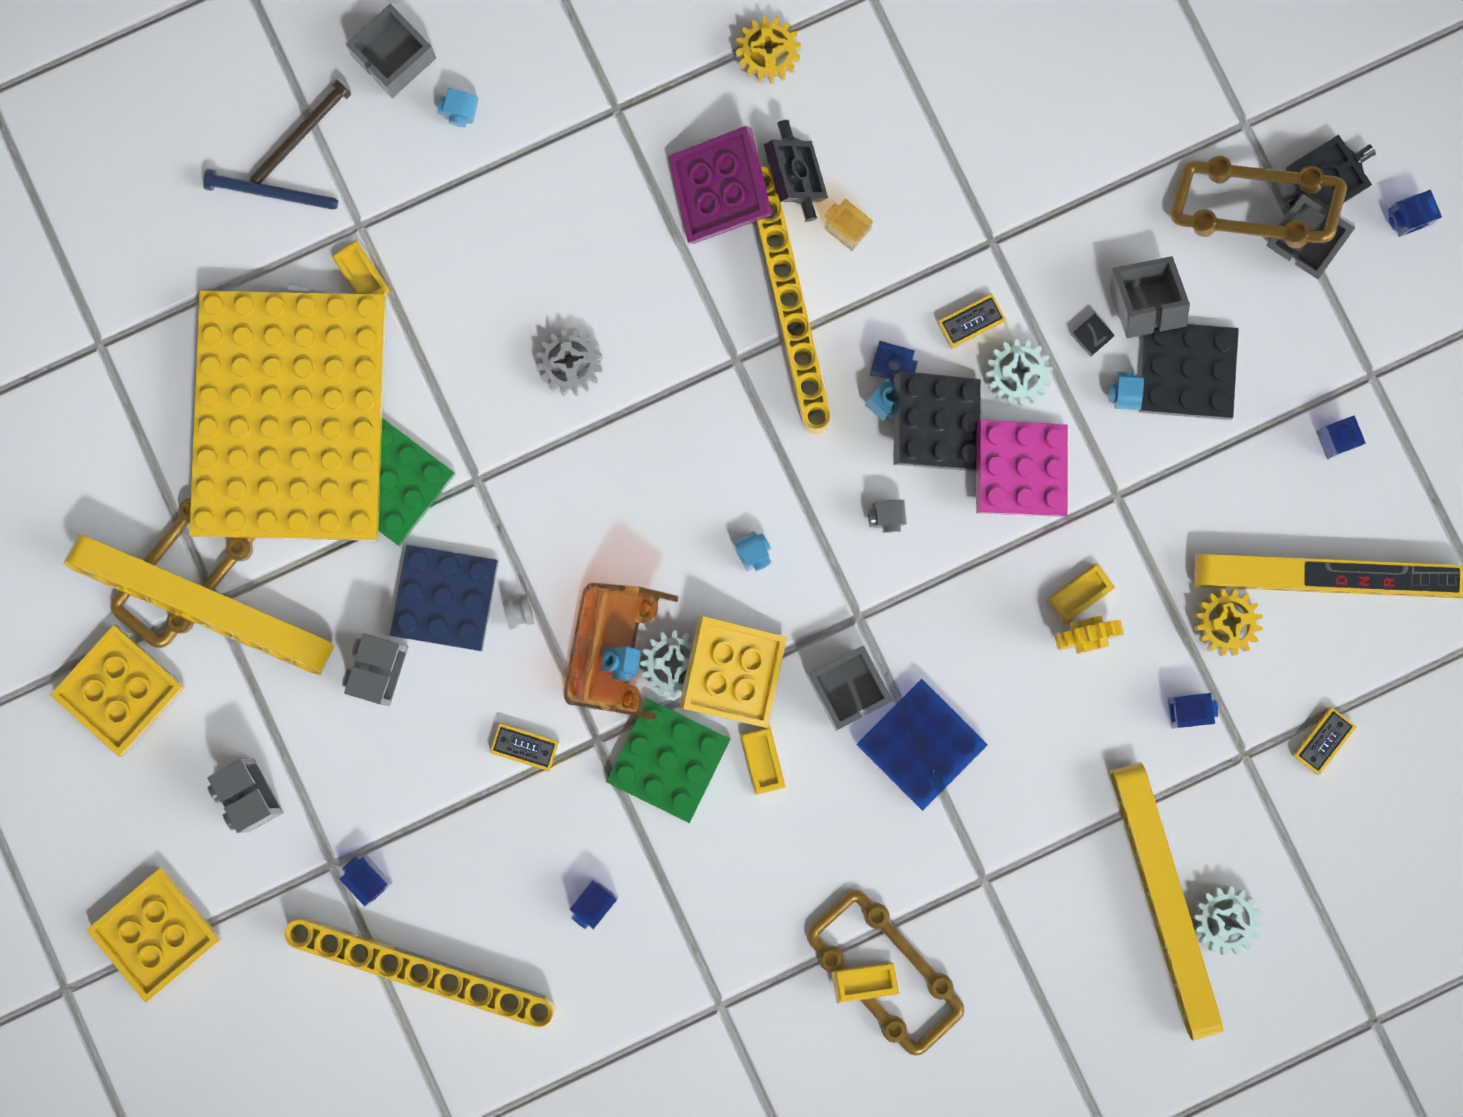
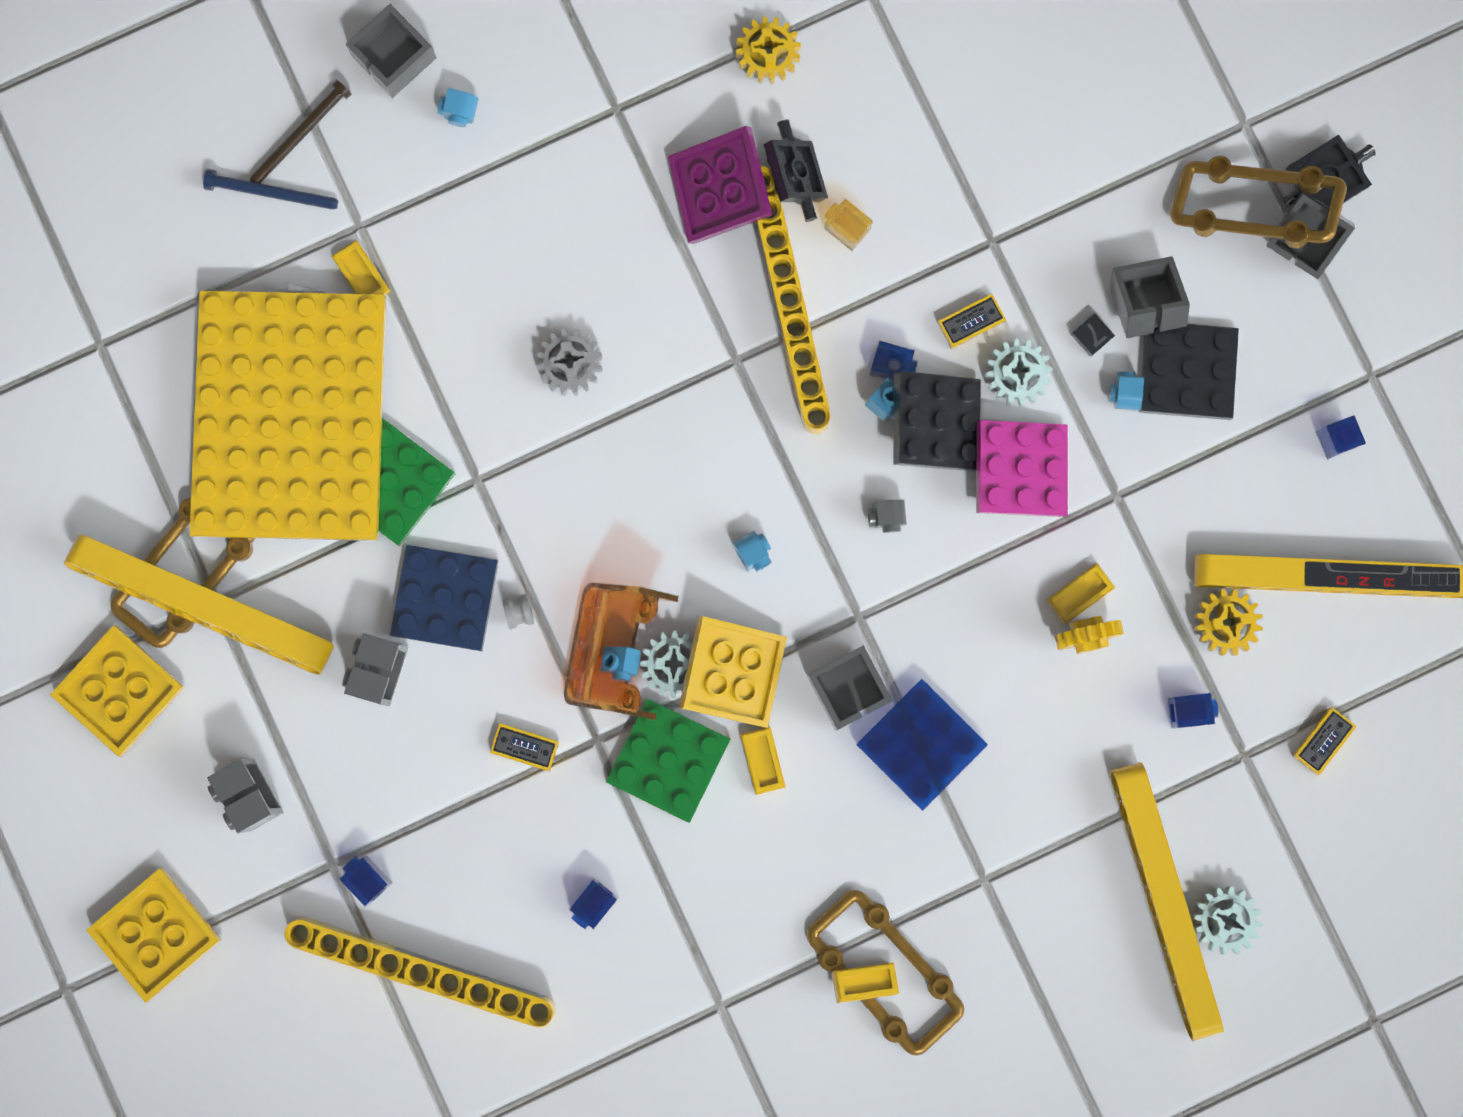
clear blue brick [1388,189,1442,237] -> none

